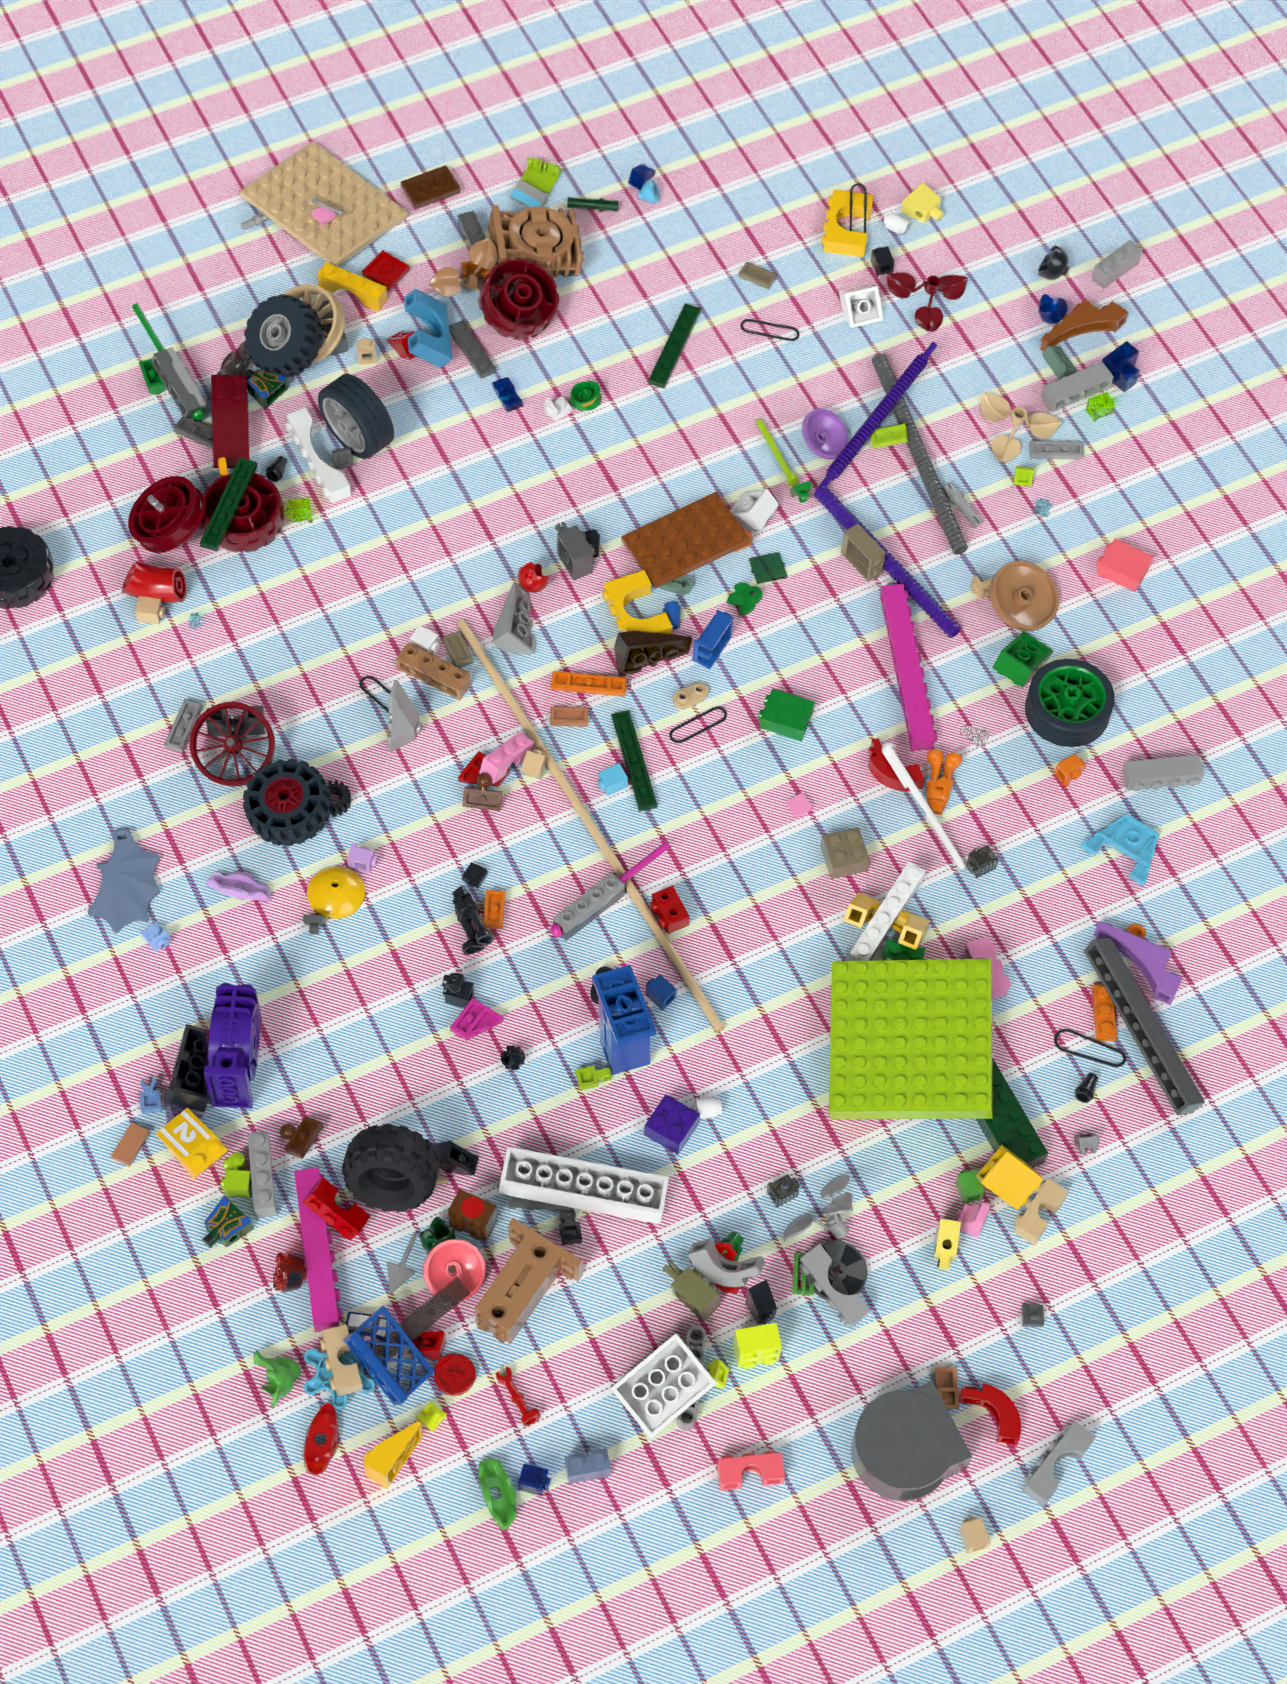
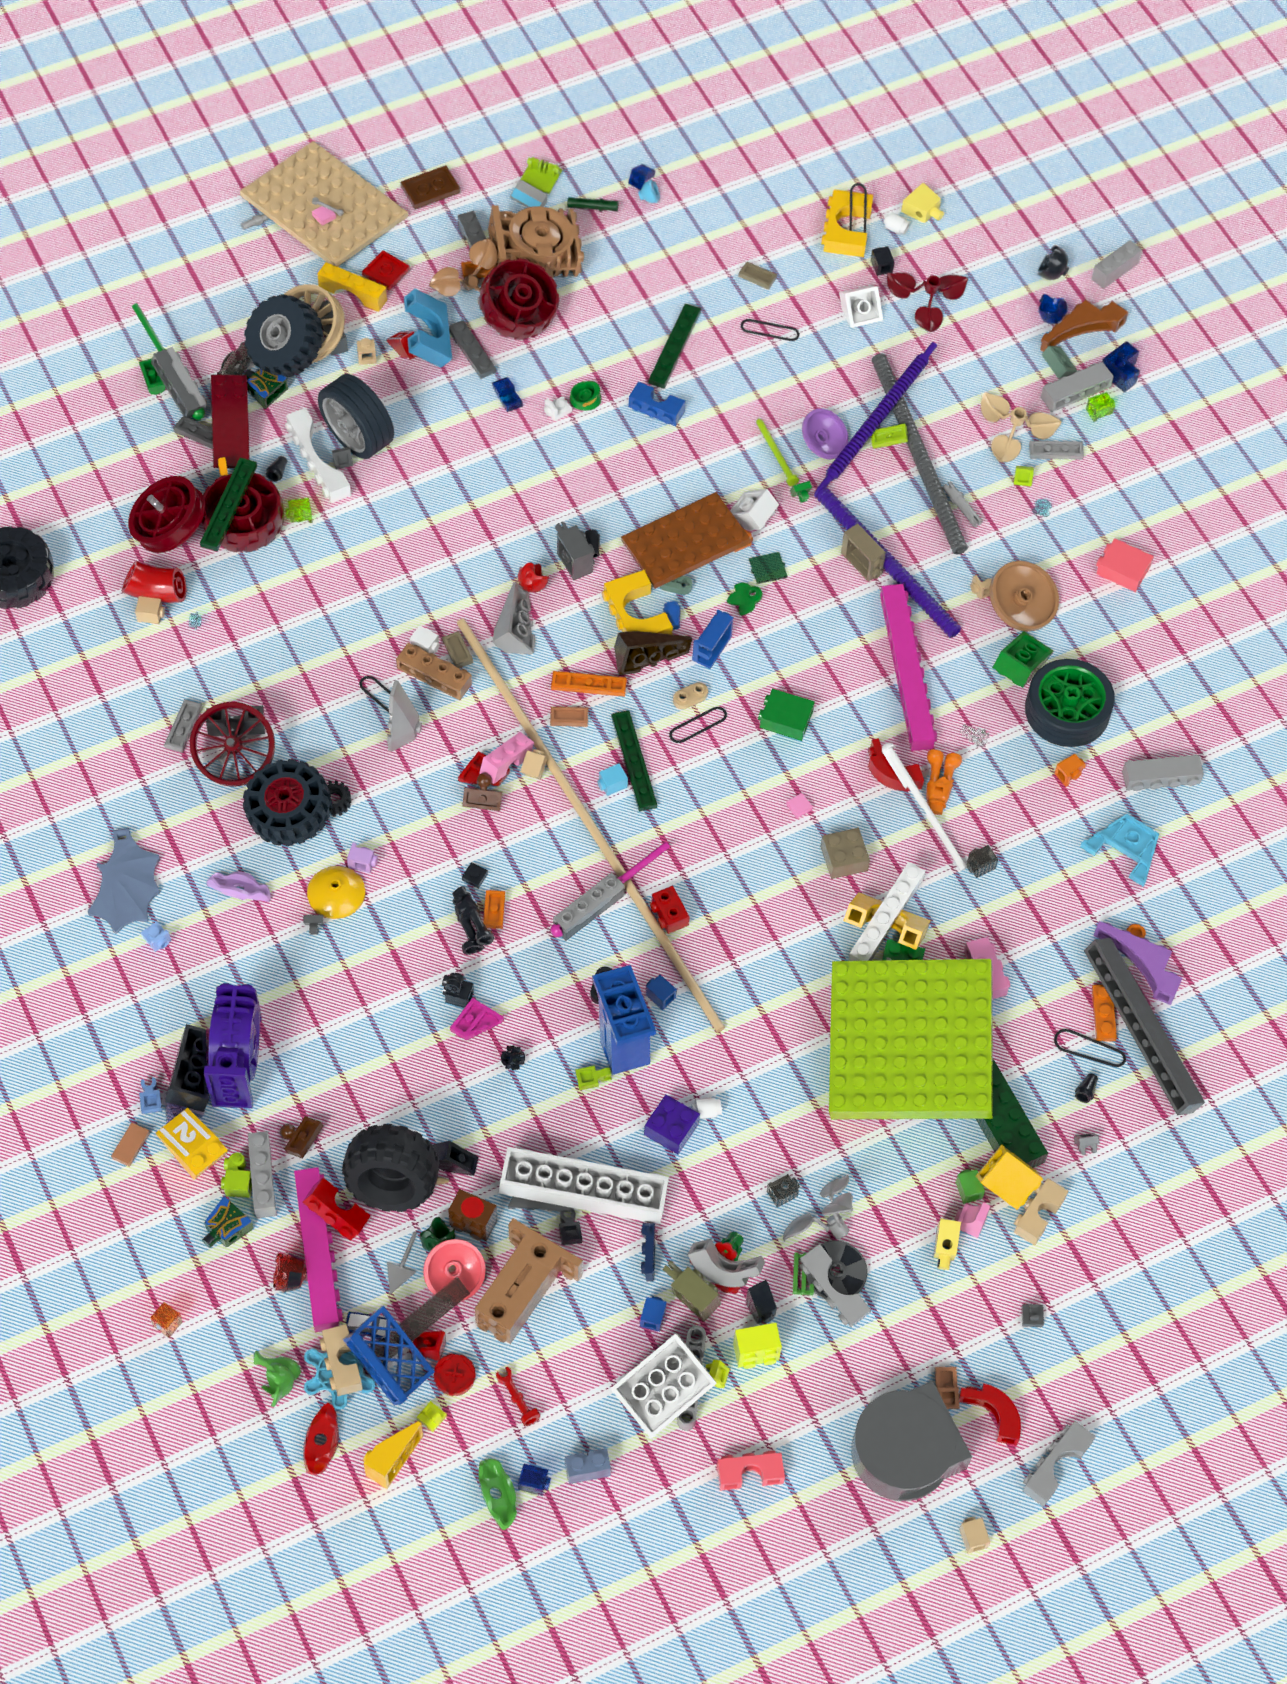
none -> clear orange brick [150,1302,183,1338]
none -> blue arch [629,381,686,427]
none -> blue brick [640,1296,667,1332]
none -> dark blue hinge [641,1223,656,1281]

